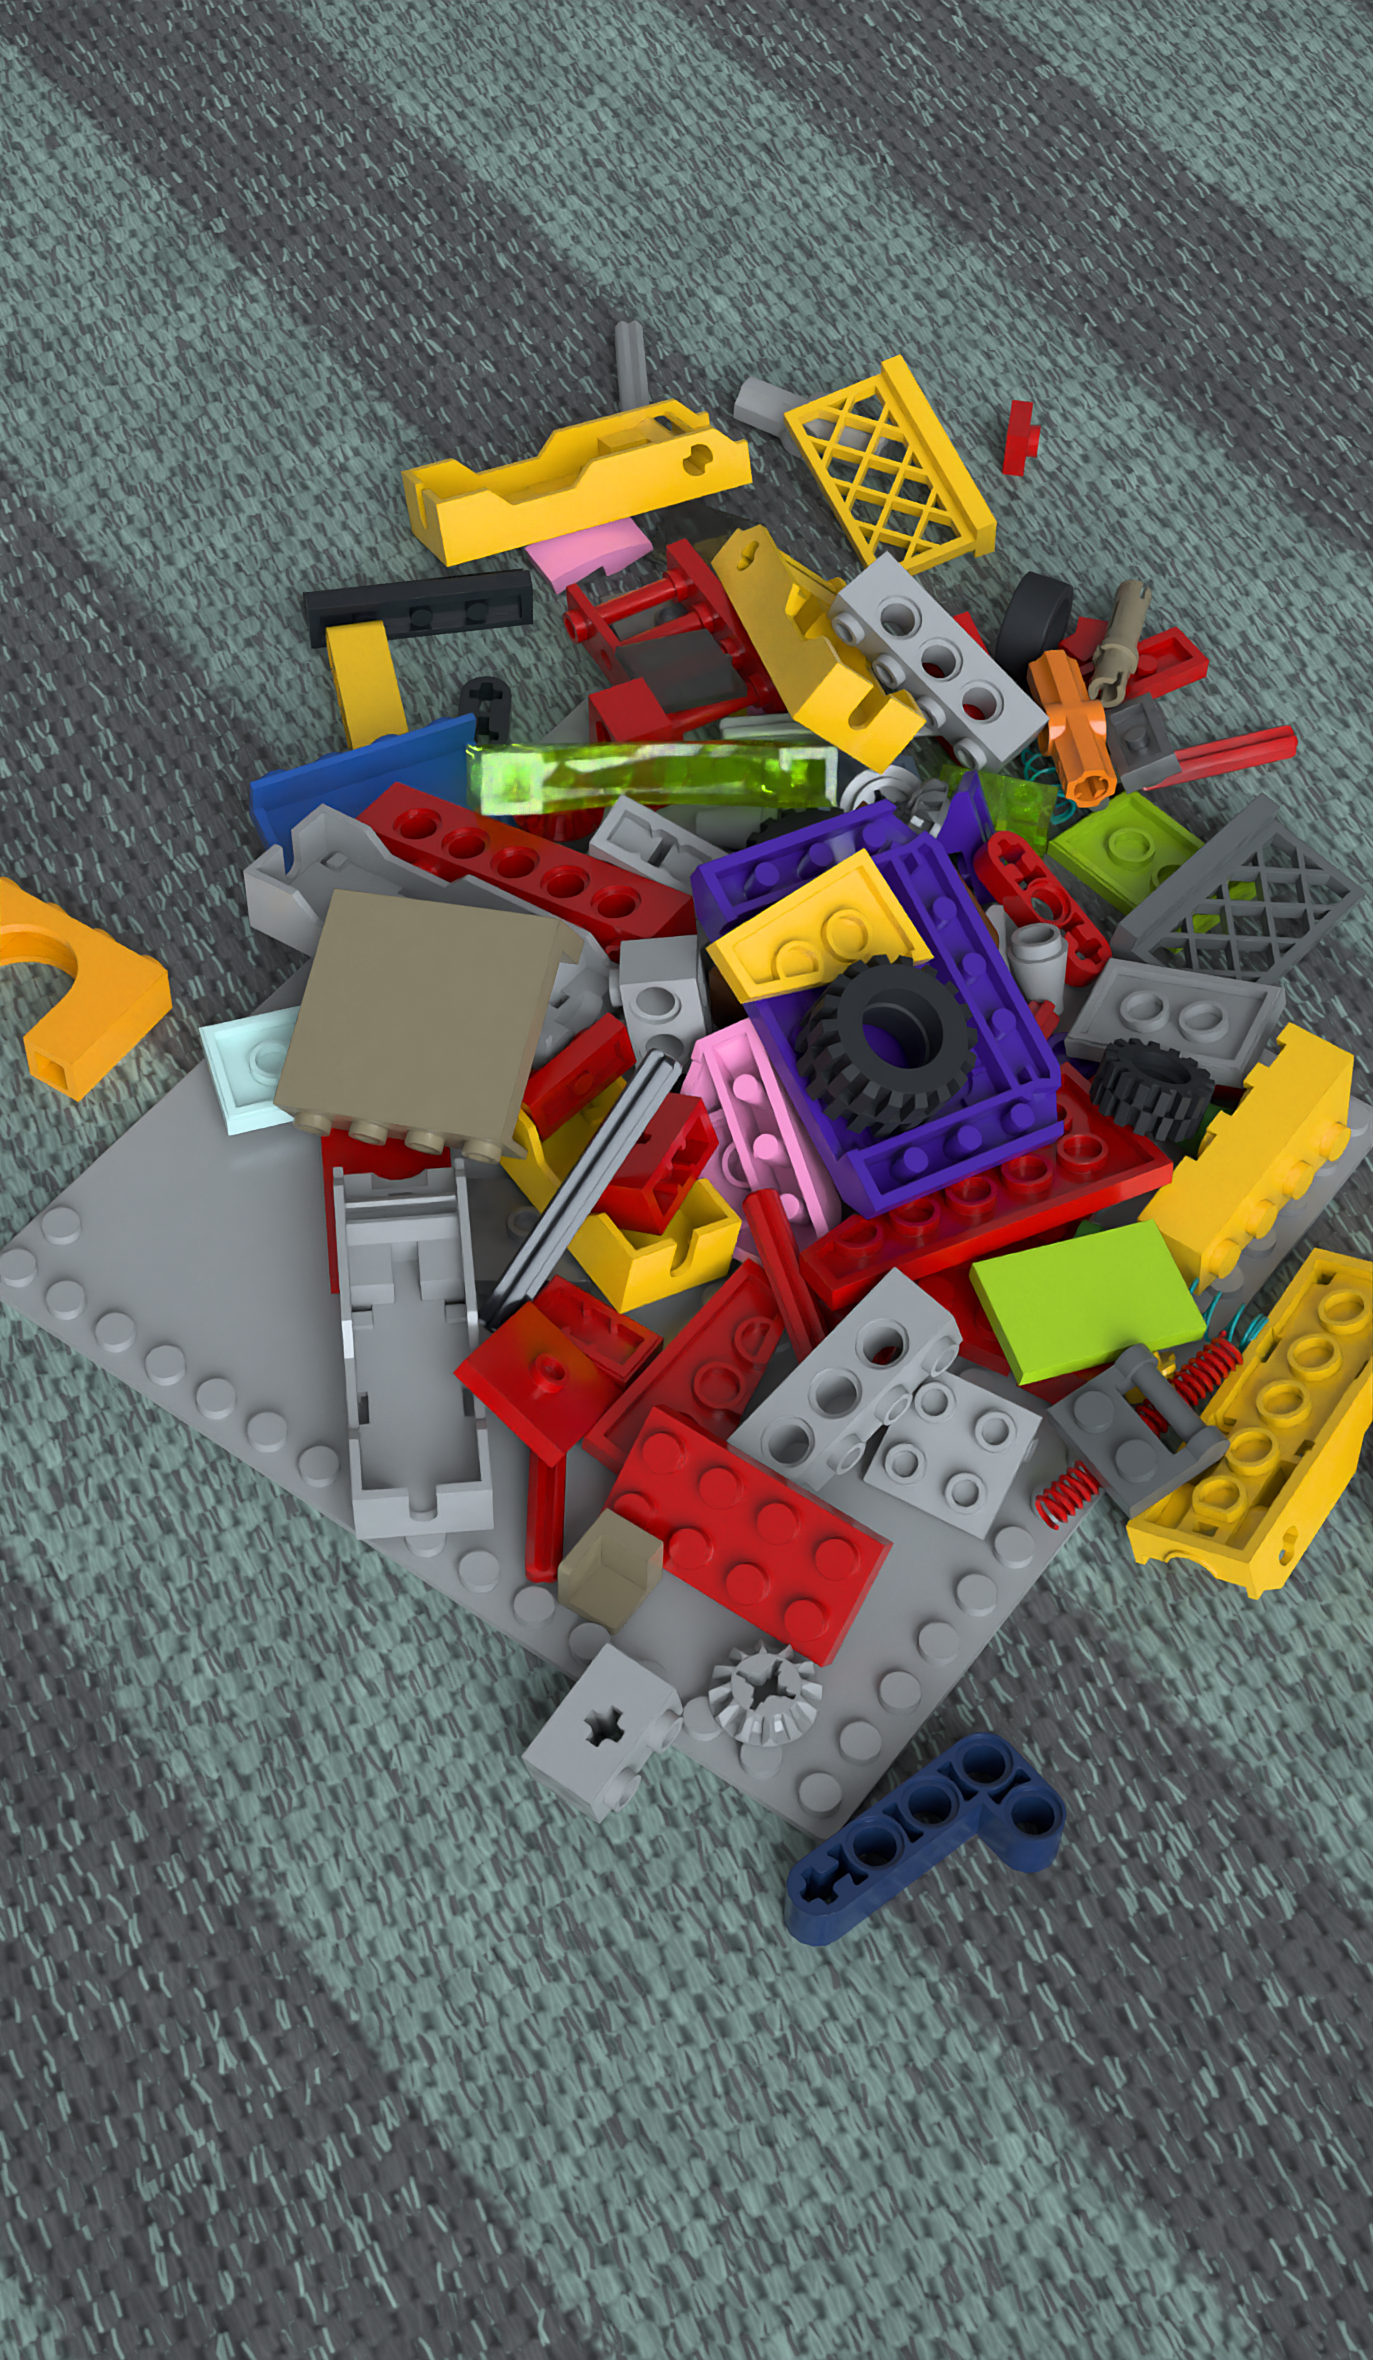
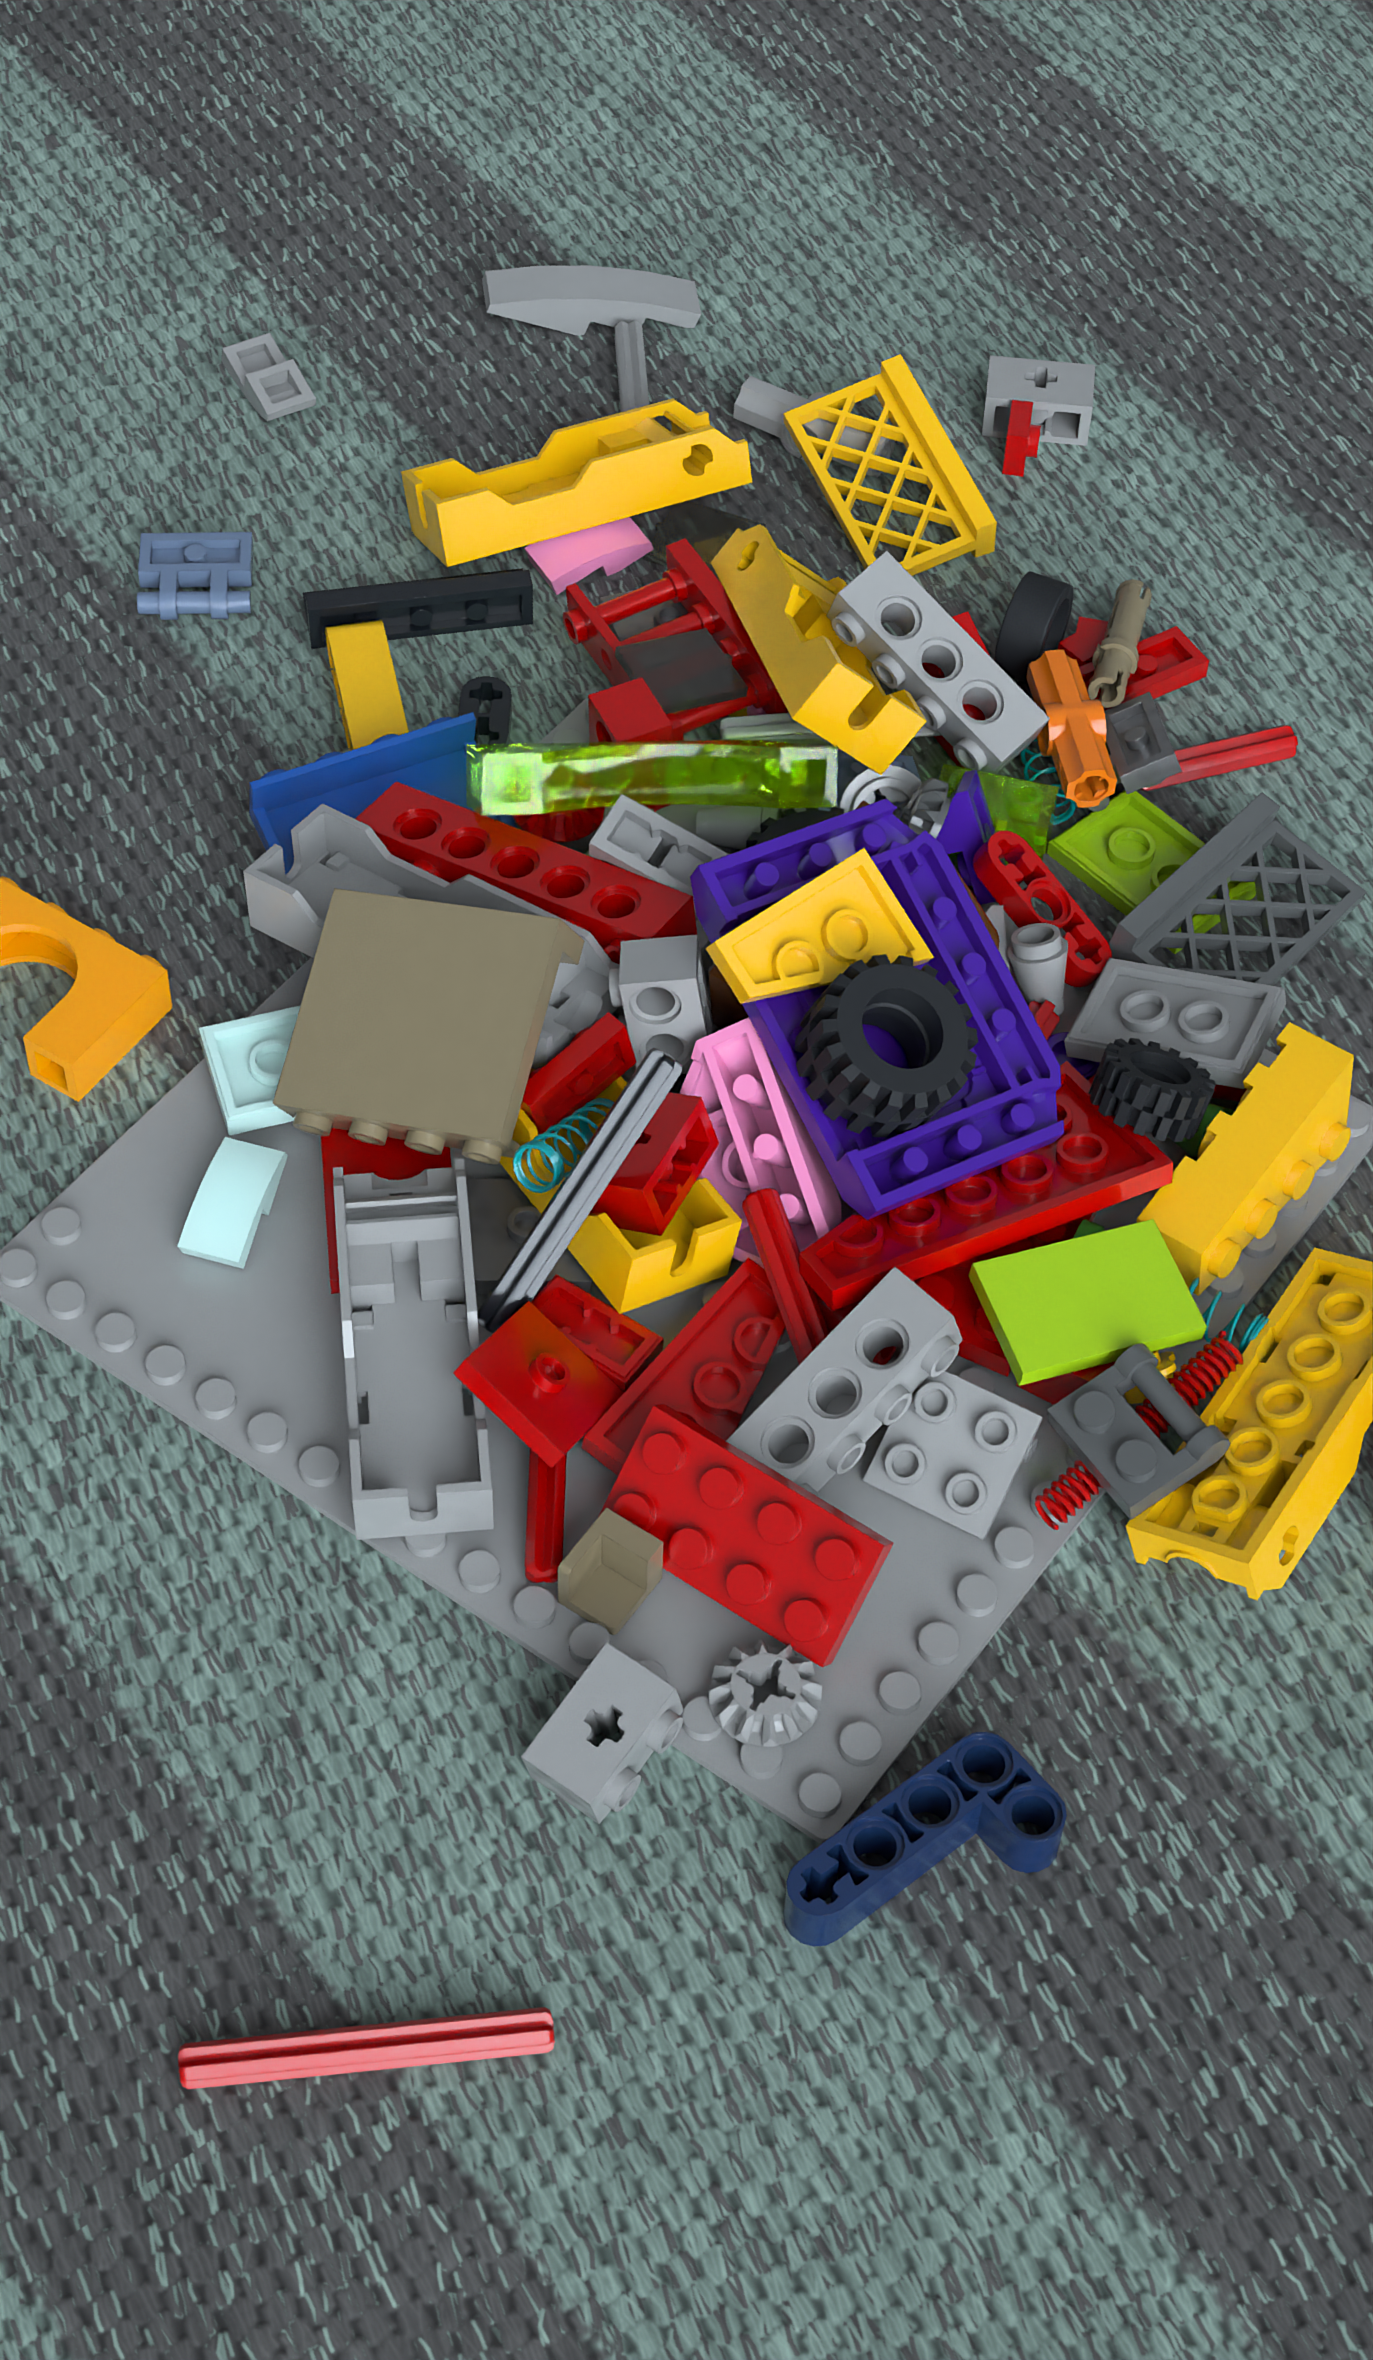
none -> sand blue plate [137,532,254,620]
none -> light aqua slope [177,1137,288,1269]
none -> axle [178,2007,555,2089]
none -> light grey slope [222,332,316,421]
none -> light grey slope [482,265,701,335]
none -> teal piece [513,1098,614,1193]
none -> light grey brick [982,355,1095,446]

